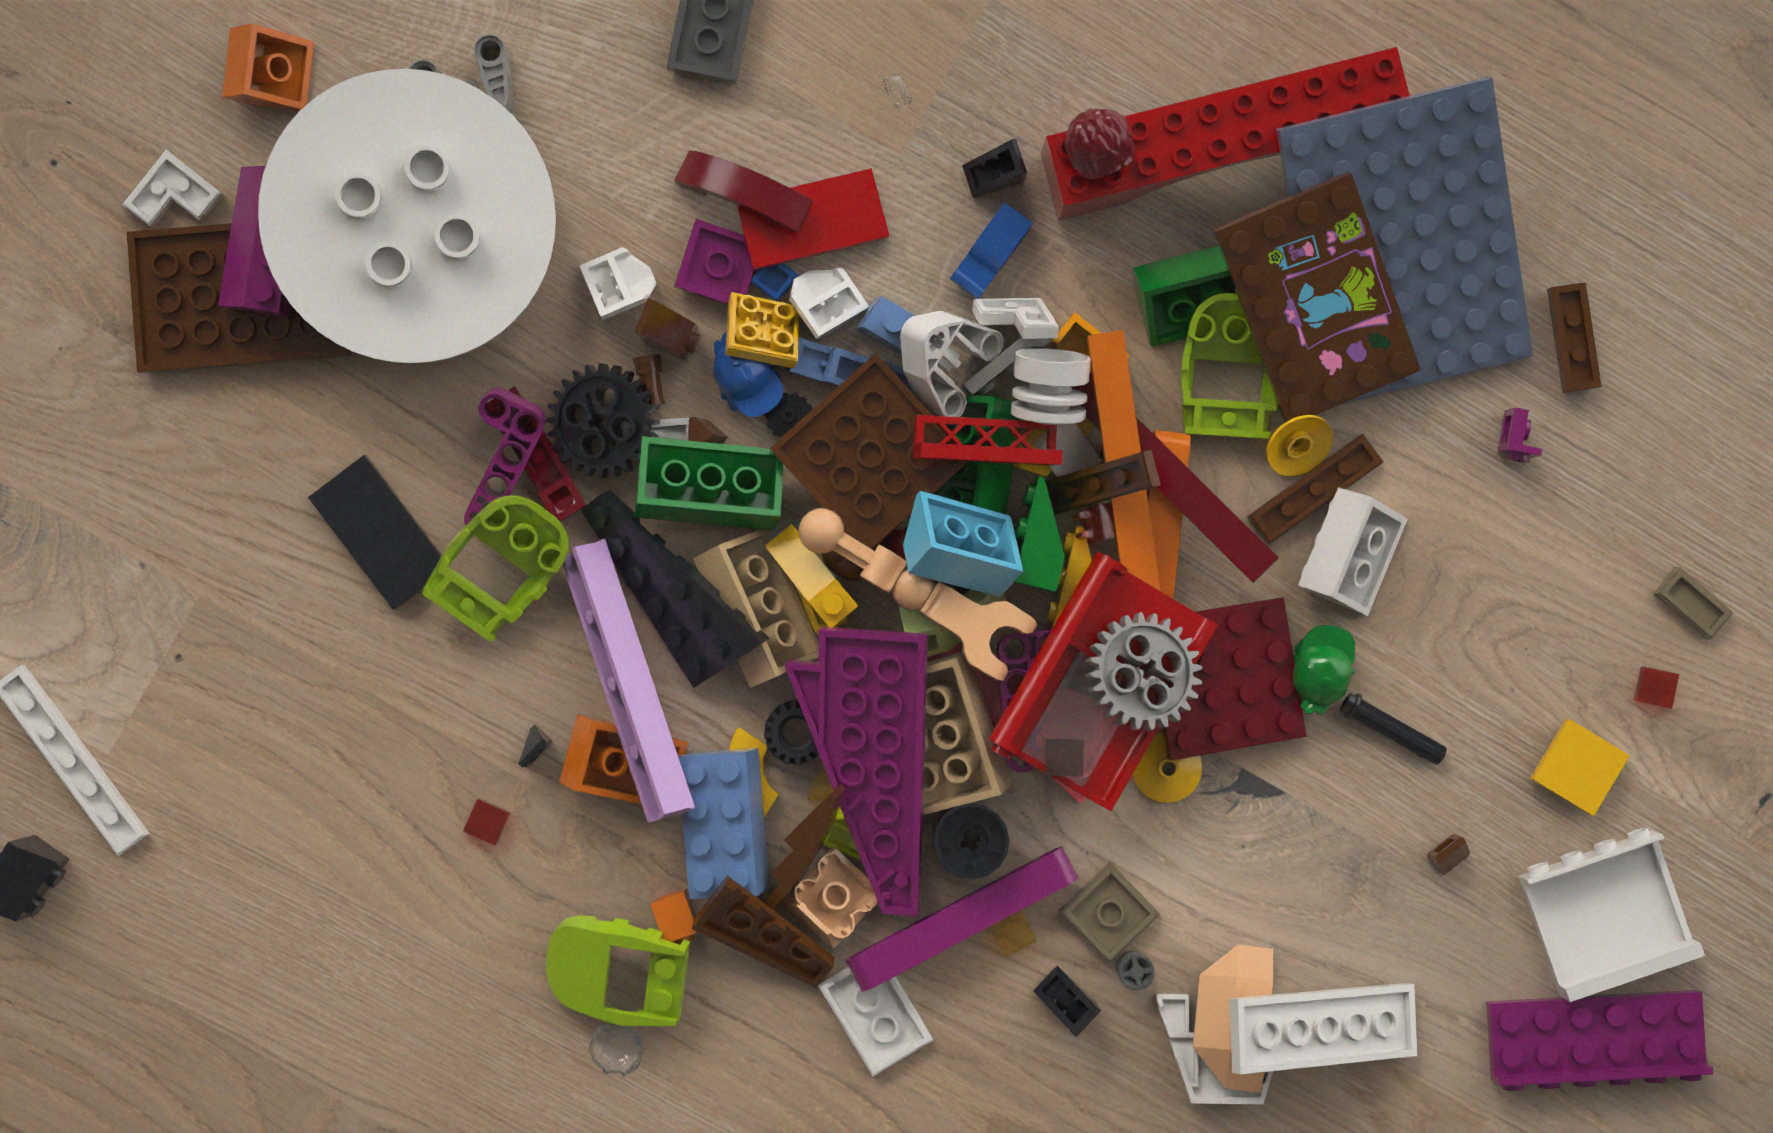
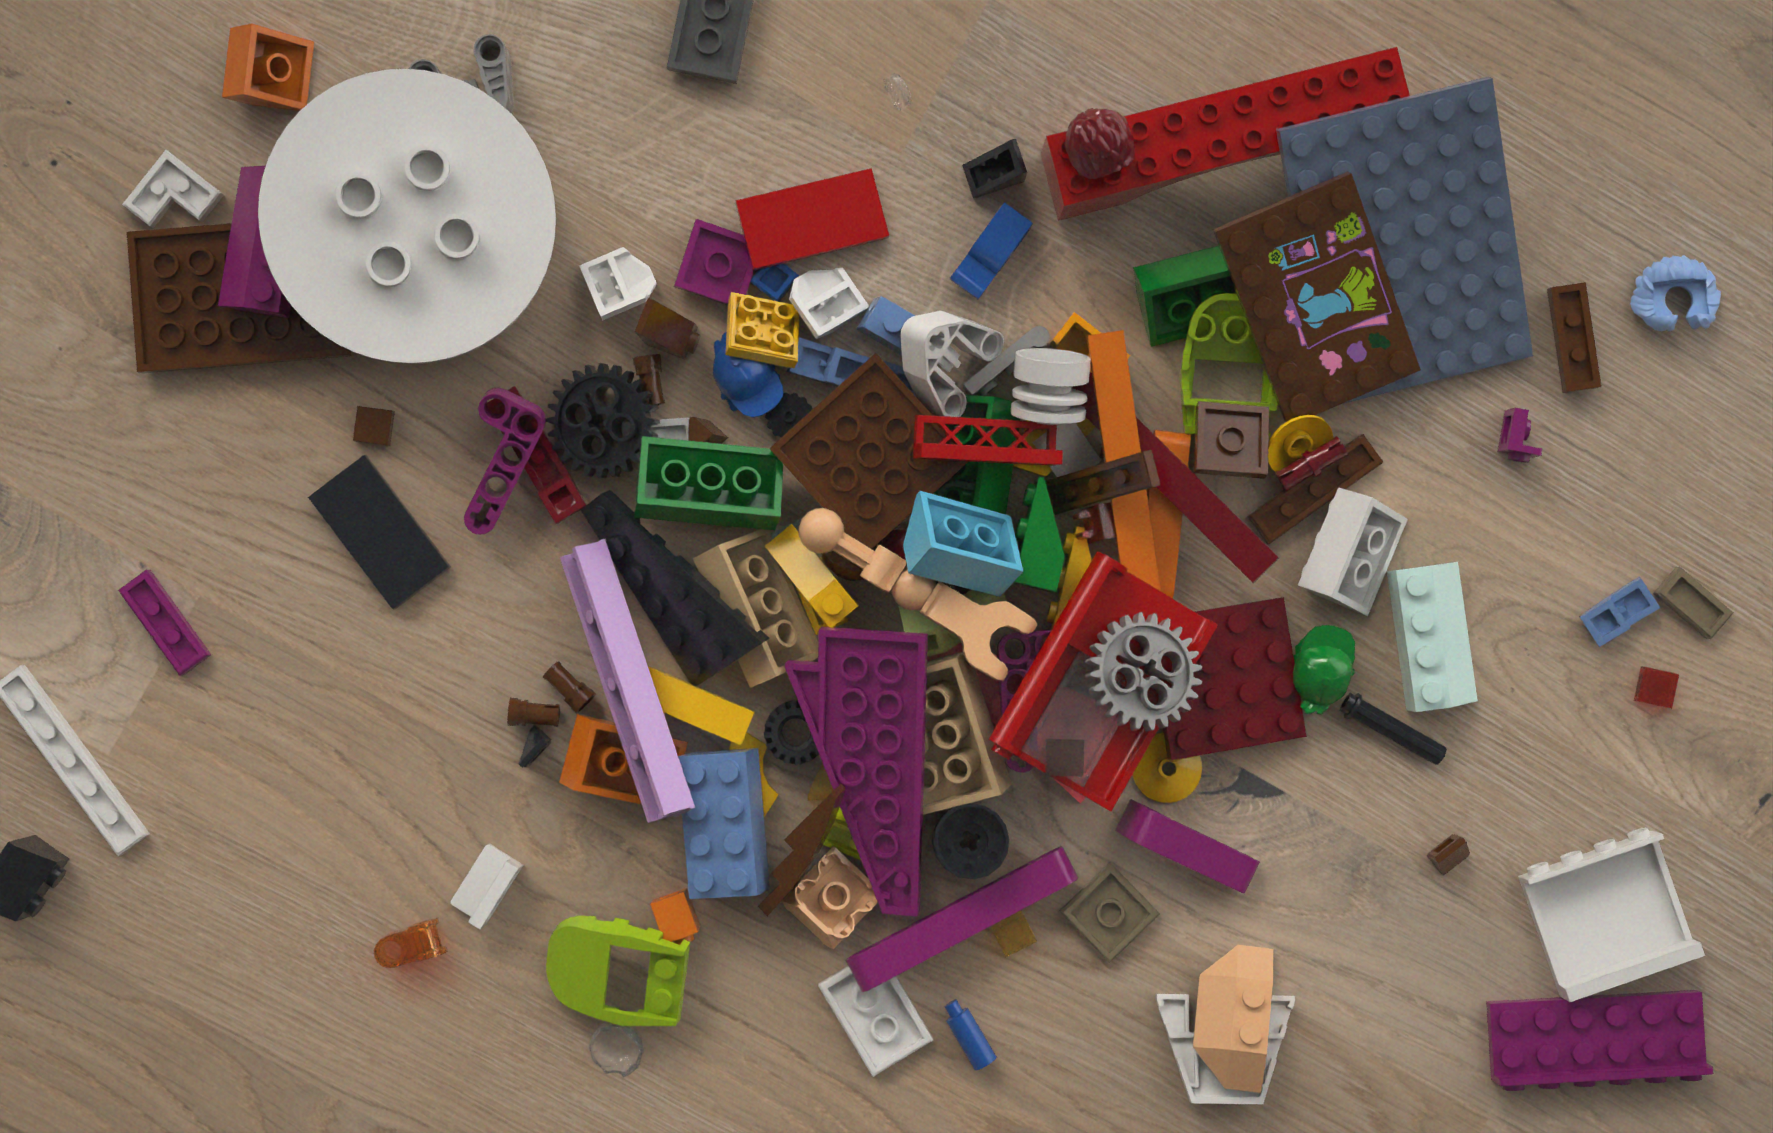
lime slope [422,495,569,642] -> none
clear red tile [463,798,511,845] -> none
dark red slope [674,150,813,234] -> none
reddish brown wing [692,875,835,988] -> none
white tile [972,298,1059,339] -> none
black slope [1033,966,1101,1037] -> none
dark grey wheel [1117,951,1155,990] -> none
white plate [1229,983,1417,1075] -> none
yellow tile [1529,718,1630,816] -> none
none -> magenta tile [118,569,211,676]
none -> reddish brown tile [353,406,395,446]
none -> clear orange piece [374,917,448,968]
none -> white panel [451,844,524,929]
none -> reddish brown pin [507,697,560,727]
none -> reddish brown pin [543,661,596,714]
none -> yellow slope [648,666,755,745]
none -> blue cylinder [944,999,997,1071]
none -> magenta beam [1115,799,1260,894]
none -> reddish brown tile [1194,401,1269,479]
none -> dark red pin [1275,436,1348,492]
none -> light aqua slope [1387,562,1478,712]
none -> medium blue slope [1580,577,1660,647]
none -> light blue piece [1630,255,1721,332]

